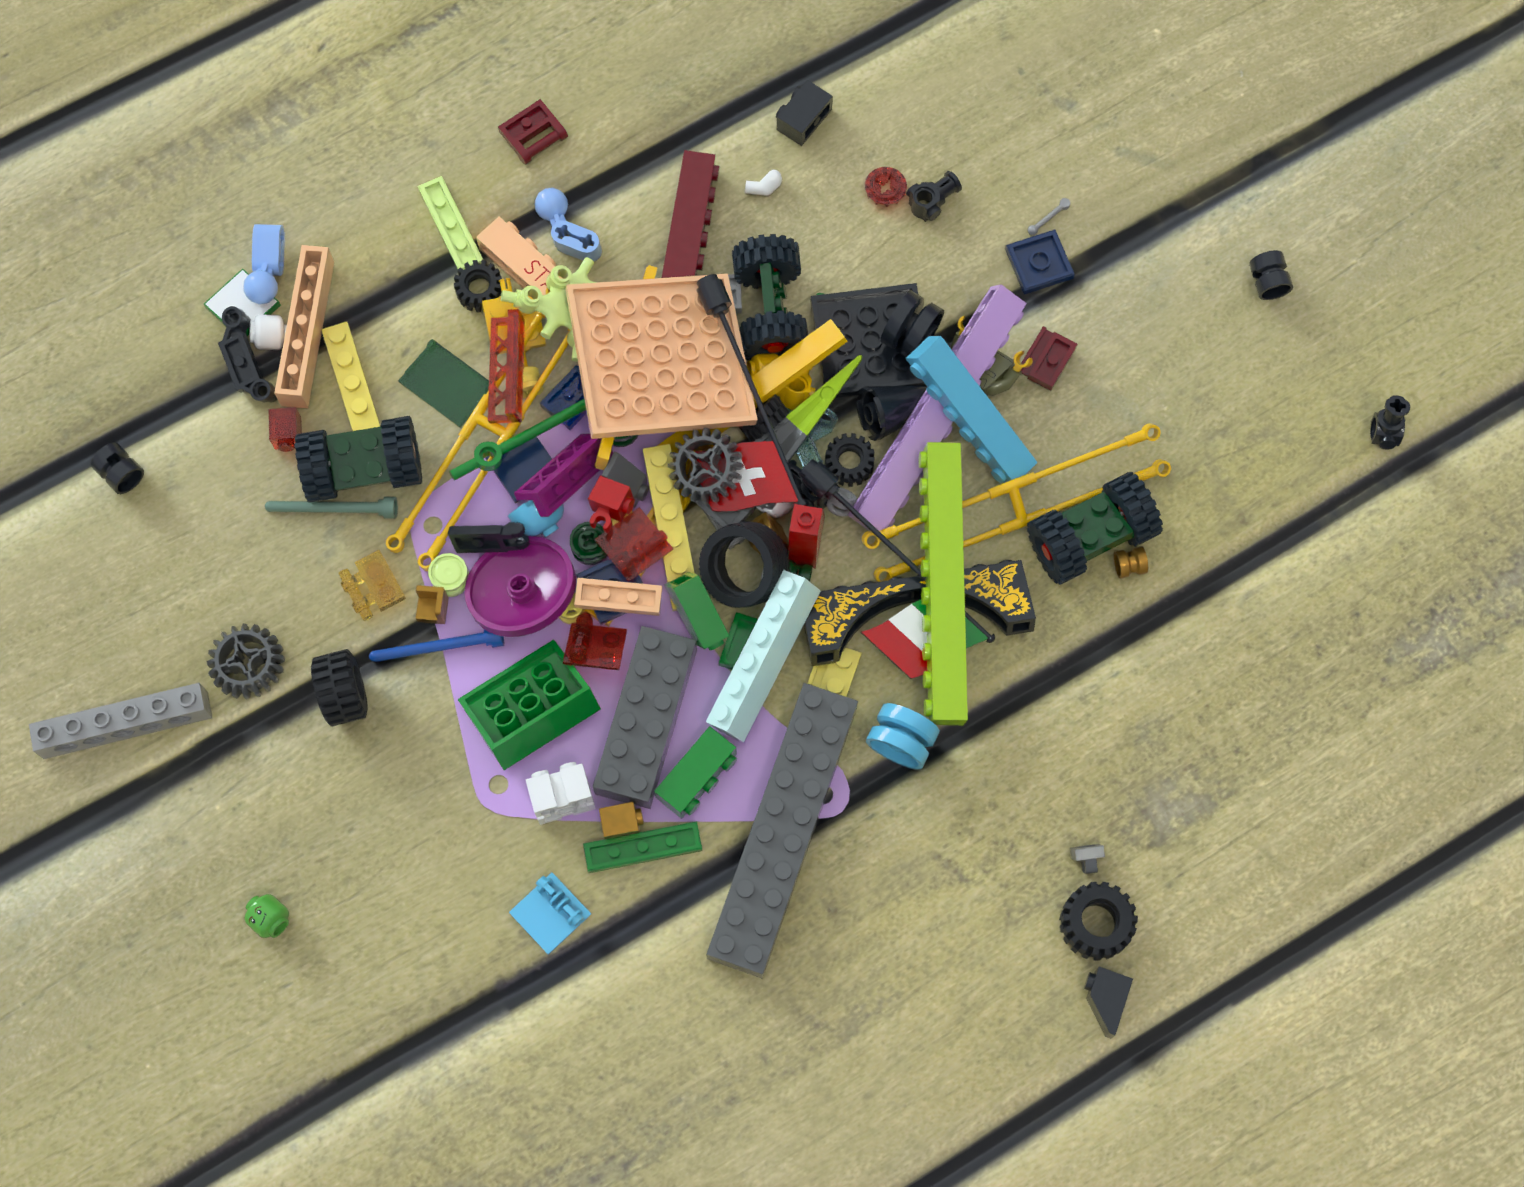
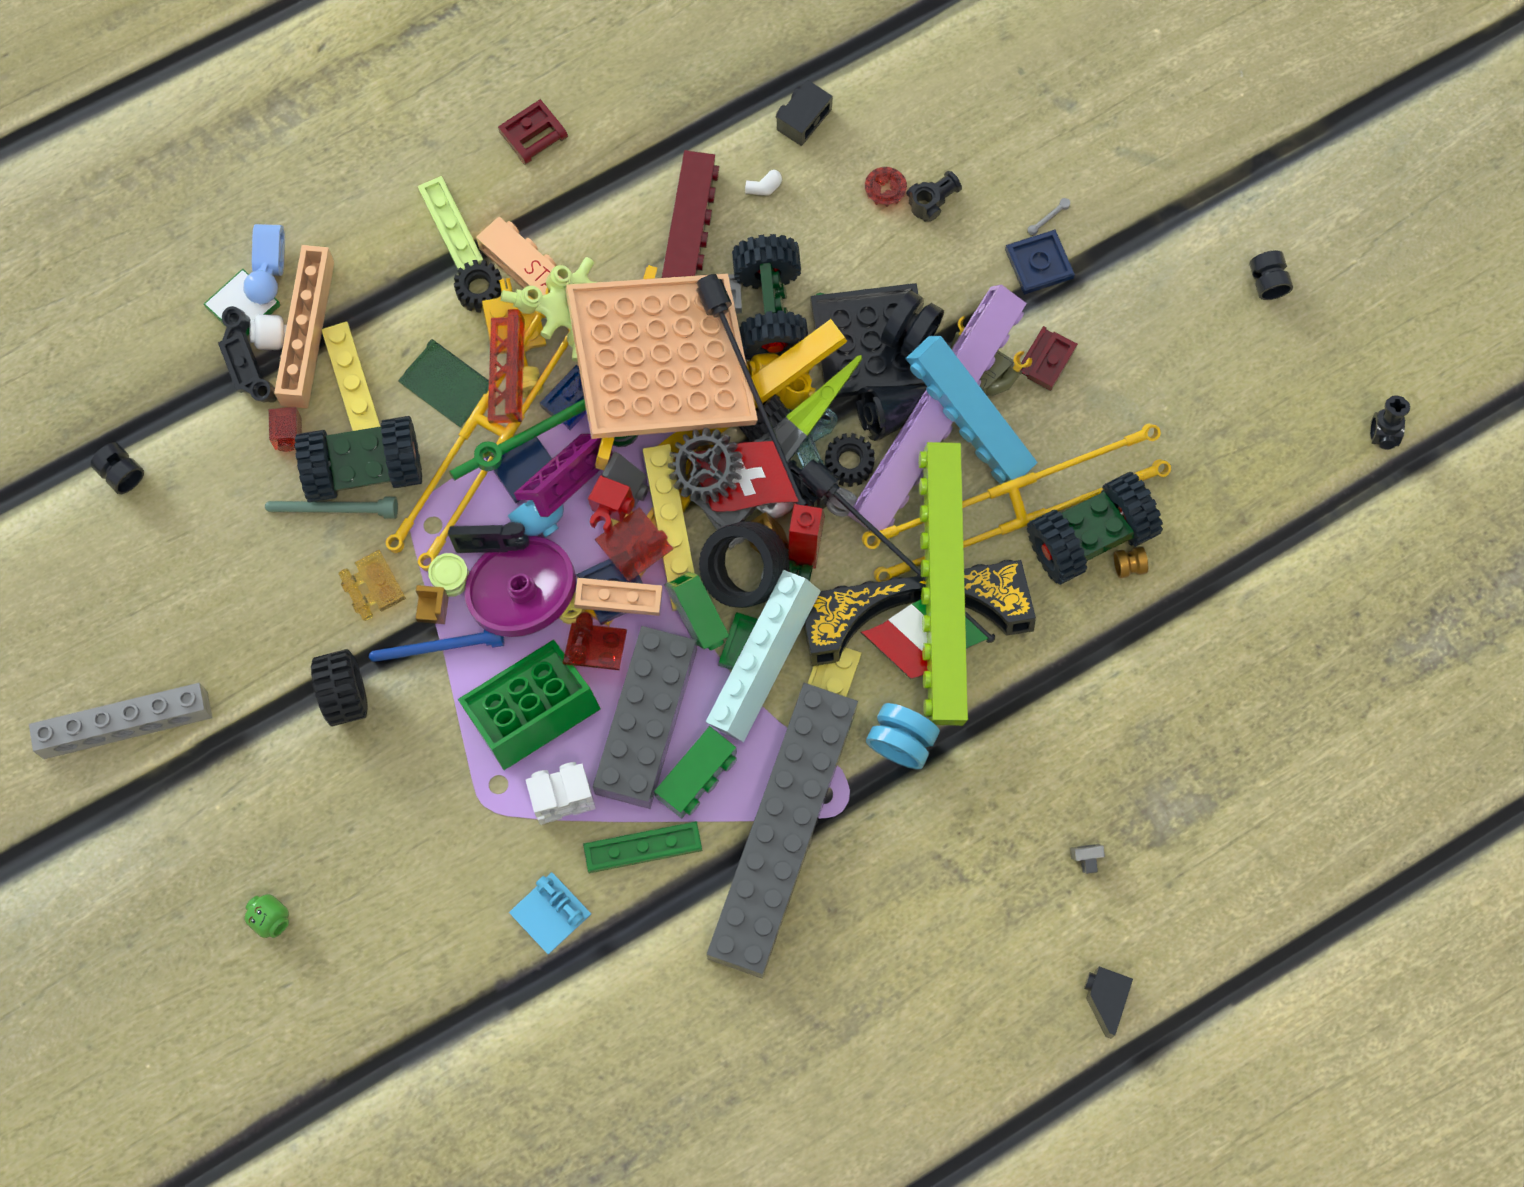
dark grey gear [207,623,285,700] -> none
light blue beam [535,187,602,262] -> none
dark green wheel [570,522,610,565] -> none
pearl gold brick [599,802,644,839] -> none
black tyre [1059,882,1138,961] -> none

